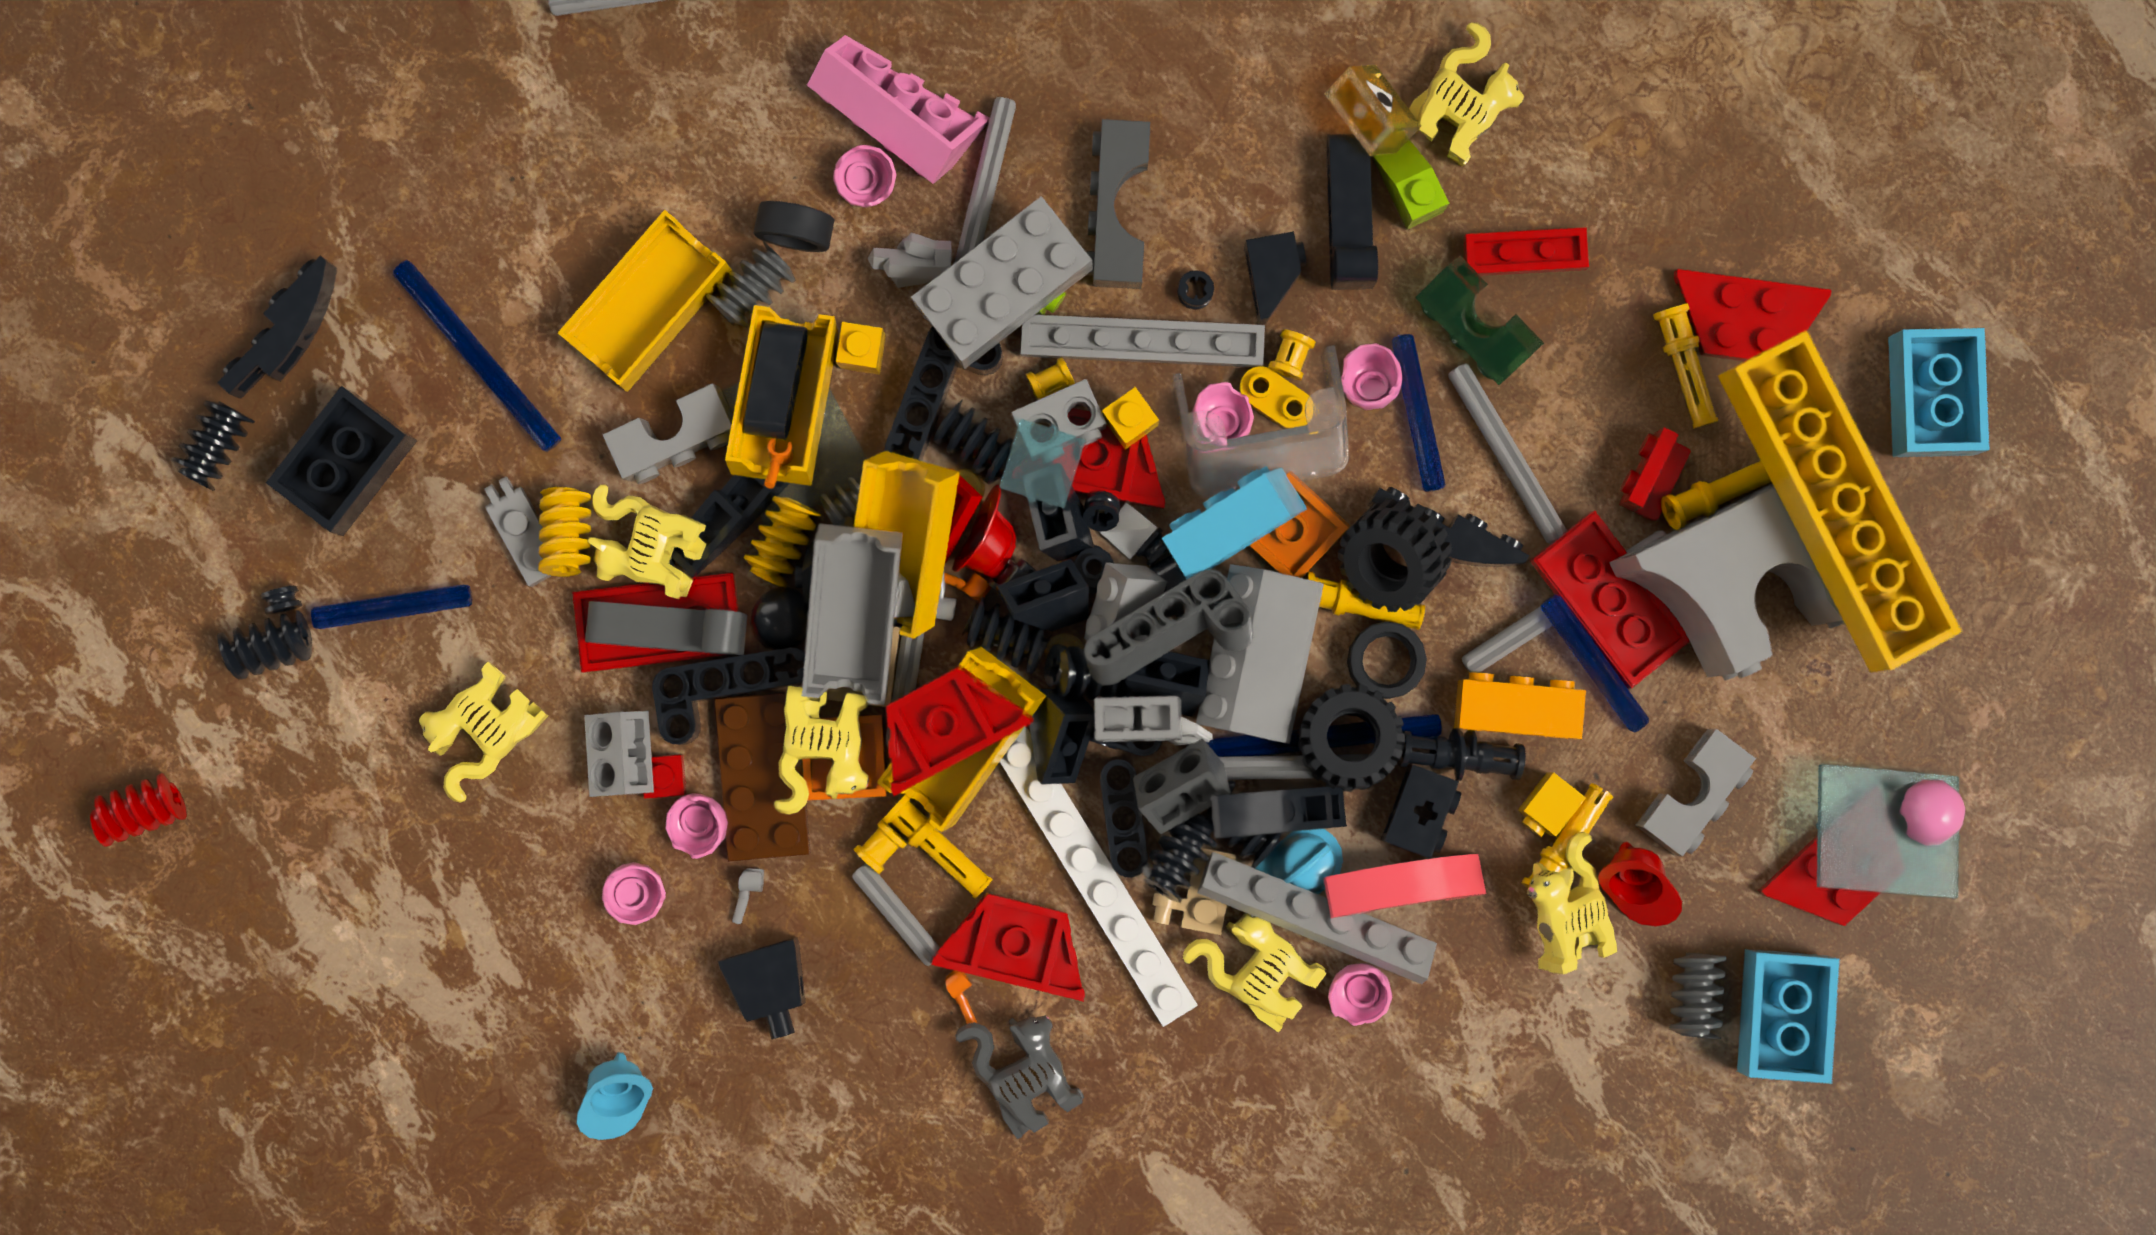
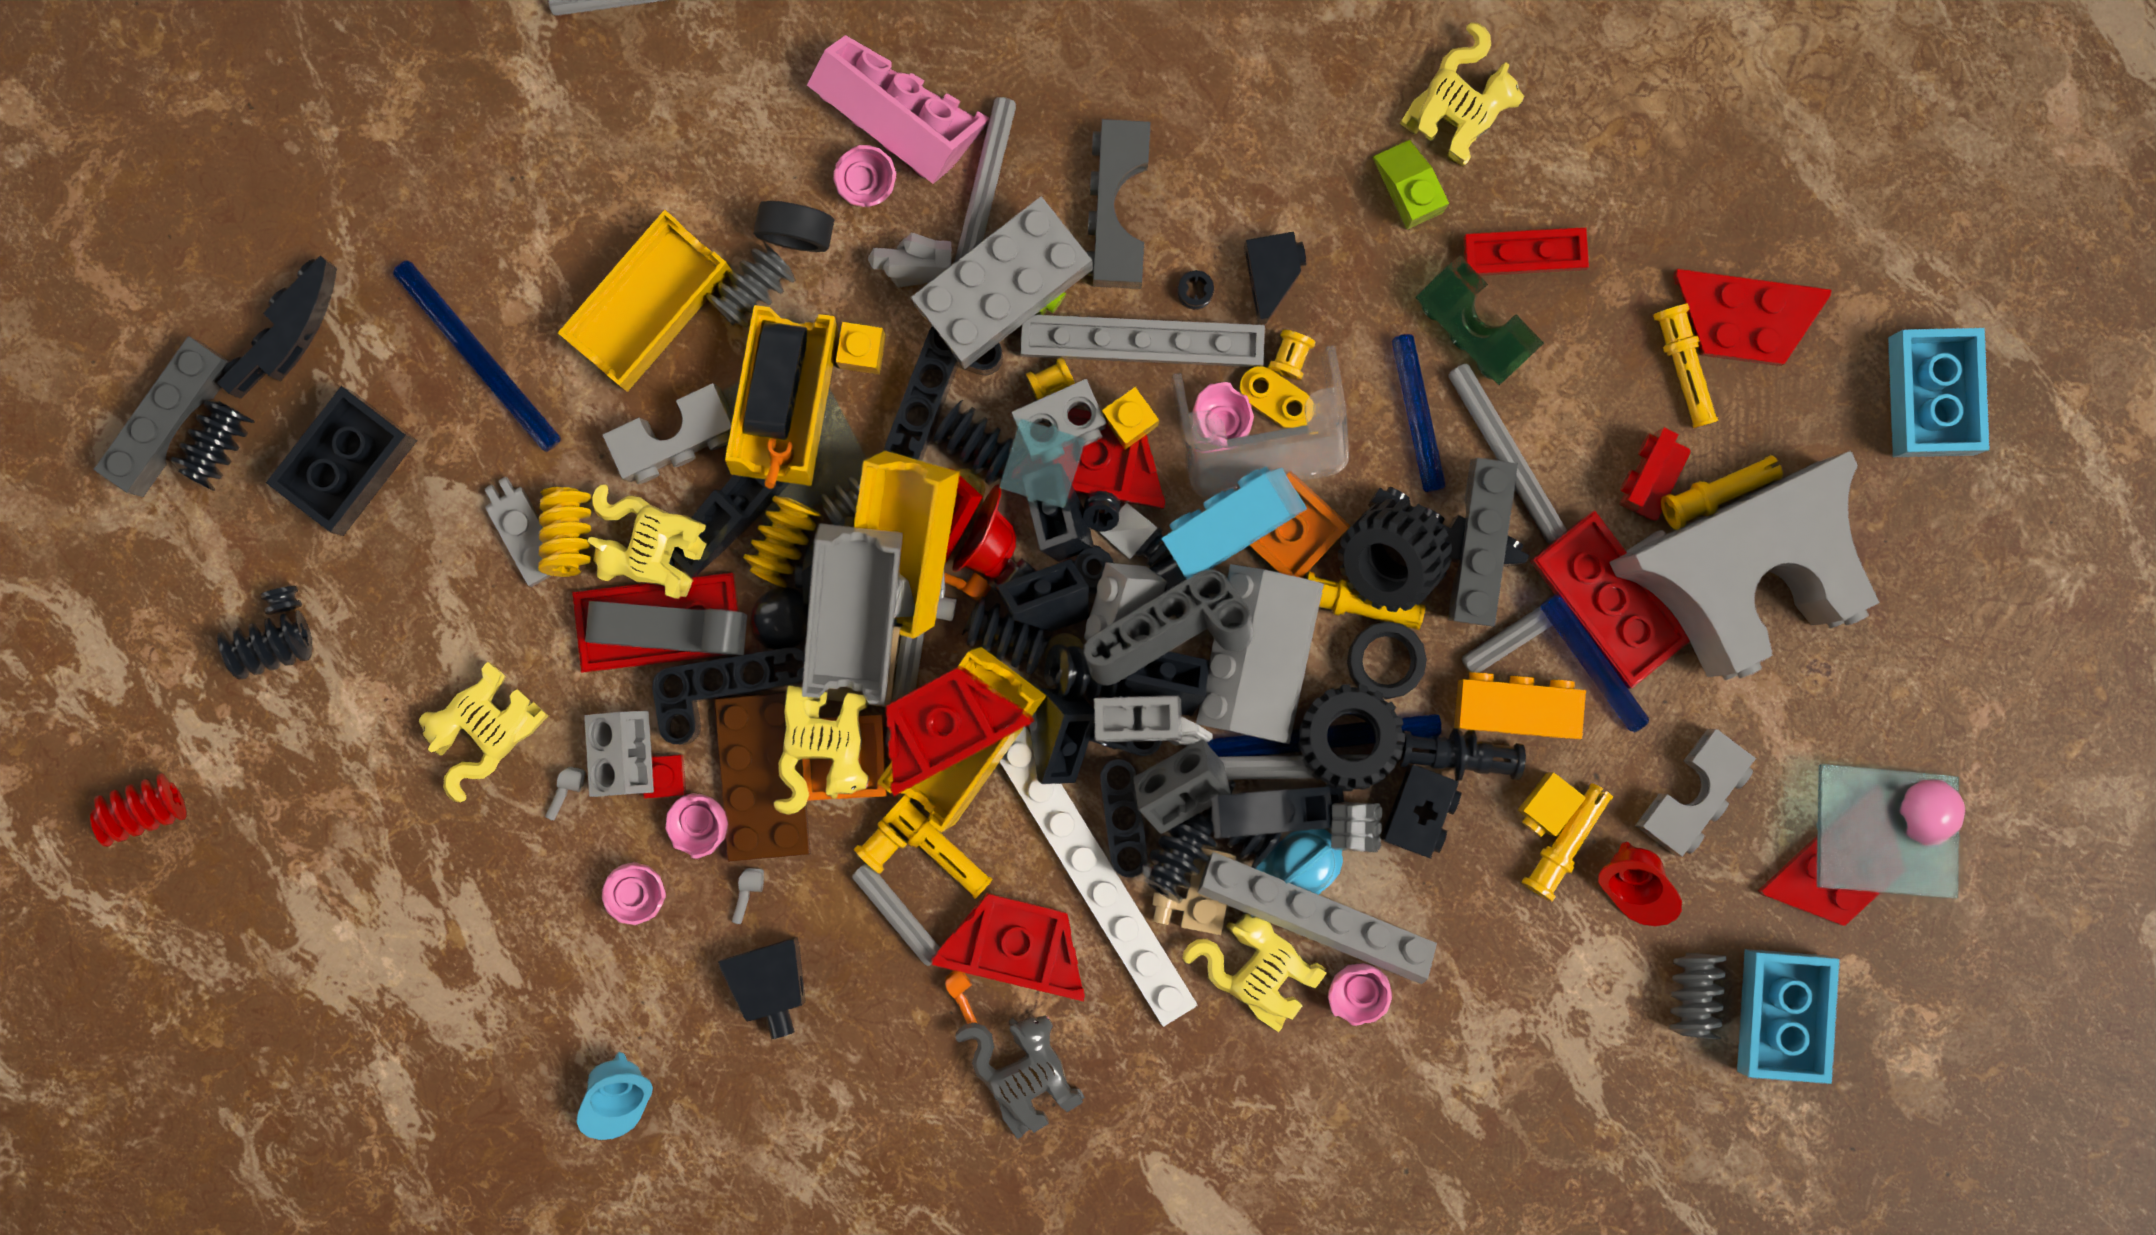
clear blue axle [311,584,473,629] -> none
coral slope [1323,854,1486,918] -> none
clear yellow brick [1324,65,1422,156] -> none
black beam [1326,133,1378,290] -> none
bright pink hair [1341,343,1402,410] -> none
light yellow animal [1527,832,1617,974] -> none
yellow brick [1718,331,1962,673] -> none
none -> dark grey arch [93,336,230,497]
none -> light grey hand [545,767,585,821]
none -> dark grey hand [1331,802,1382,852]
none -> dark grey arch [1448,458,1518,627]

